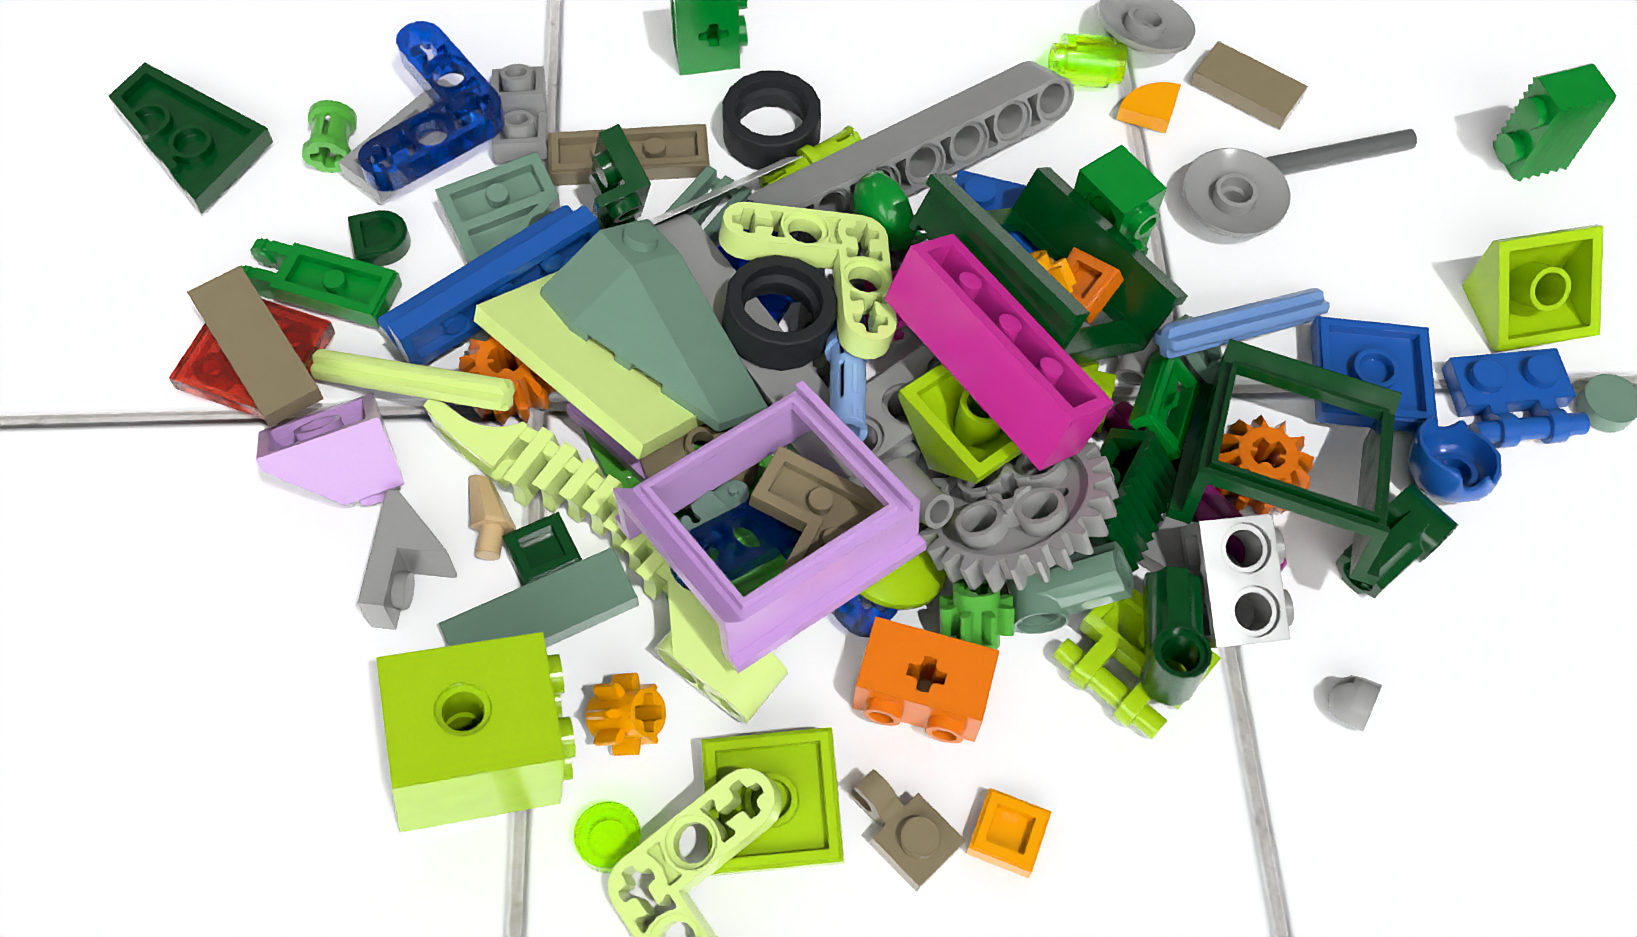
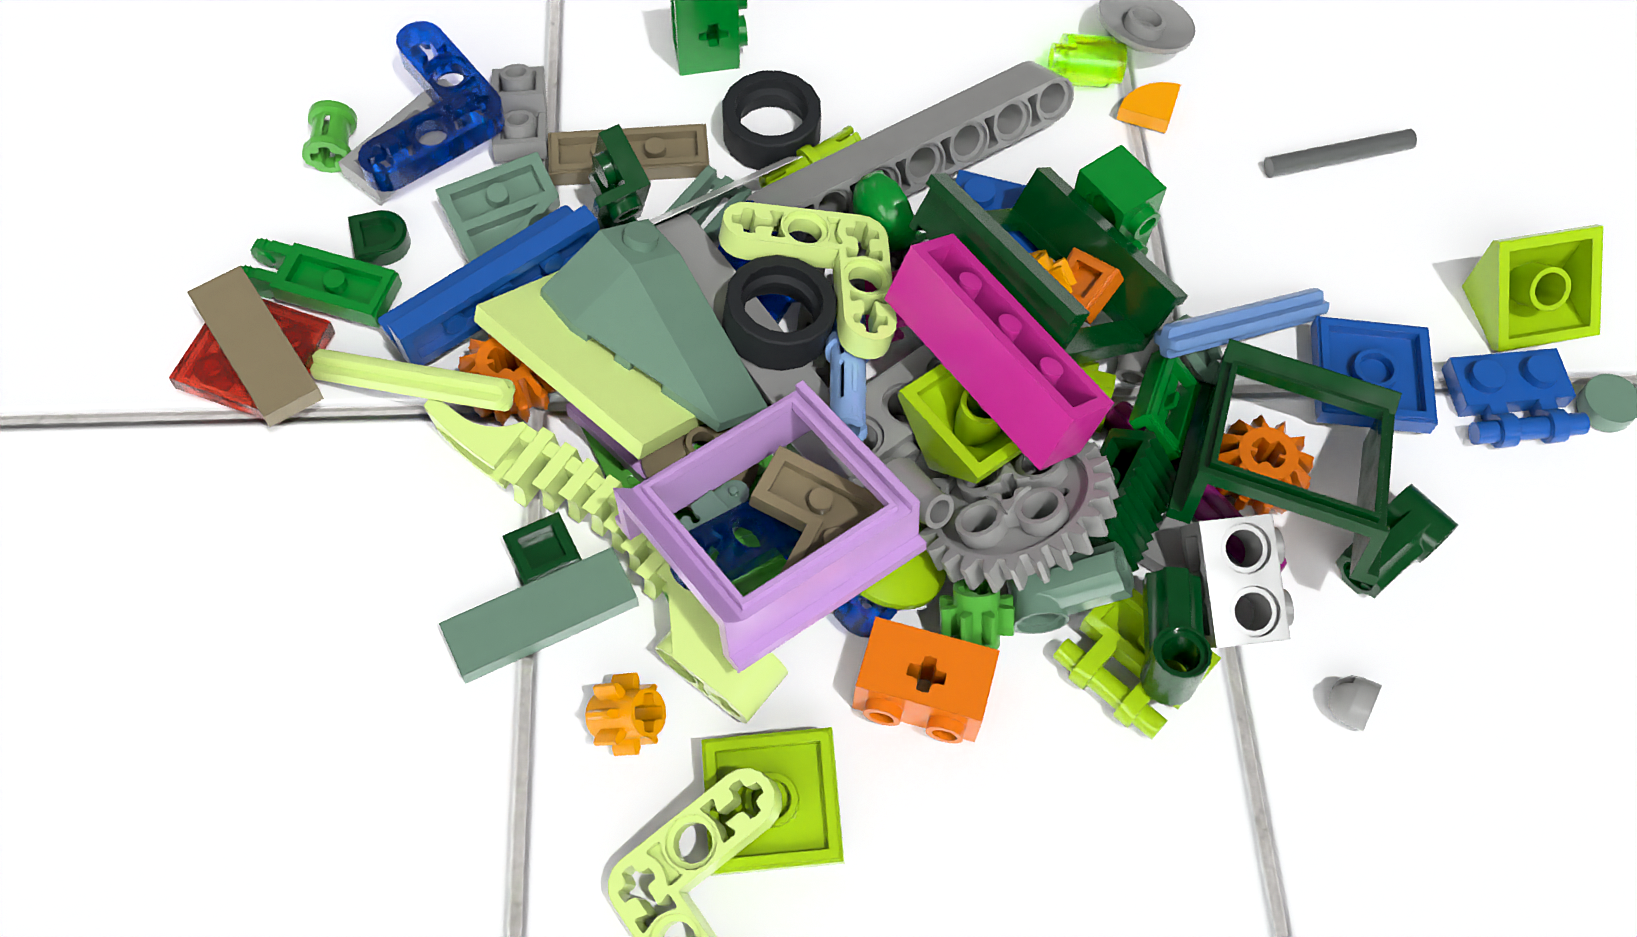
dark green wing [108,62,273,214] -> none
slope [256,393,405,506] -> none
light grey slope [357,489,457,630] -> none
lime brick [376,632,576,833] -> none
tan bar [469,474,516,561] -> none
clear neon green tile [573,801,642,873] -> none
dark tan plate [851,769,966,892] -> none
light orange tile [966,788,1052,878] -> none
light grey dish [1182,148,1291,237] -> none
dark tan tile [1190,41,1308,130] -> none
blue hair [1408,415,1502,503] -> none
green brick [1493,63,1617,182] -> none

